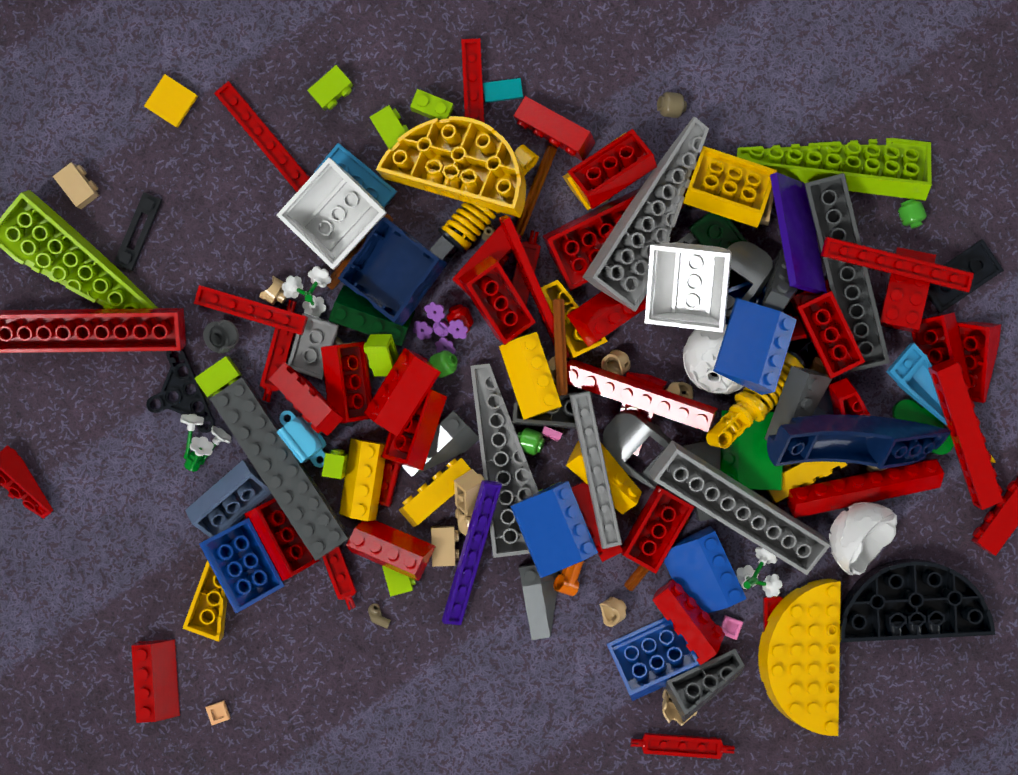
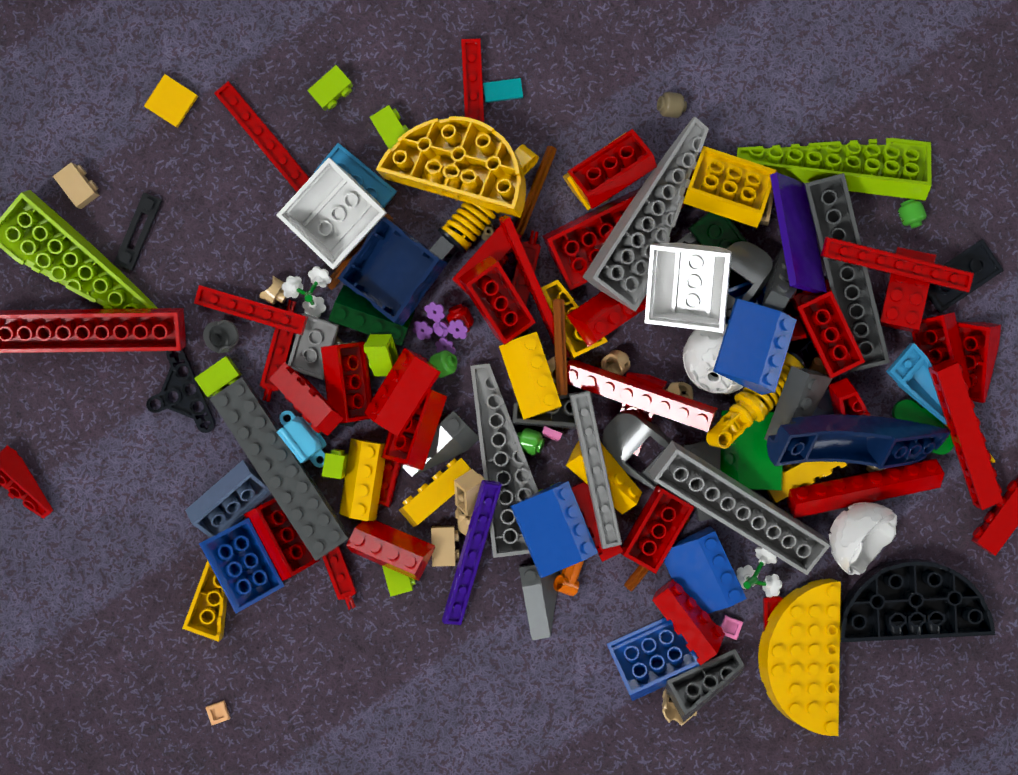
red slope [131,639,180,723] -> none
white plant [180,414,232,472] -> none
dark tan arm [368,603,391,629] -> none
lime piece [410,89,454,120] -> none
red wedge [513,96,596,161] -> none
tan piece [599,597,626,627] -> none
red plate [630,733,735,759] -> none

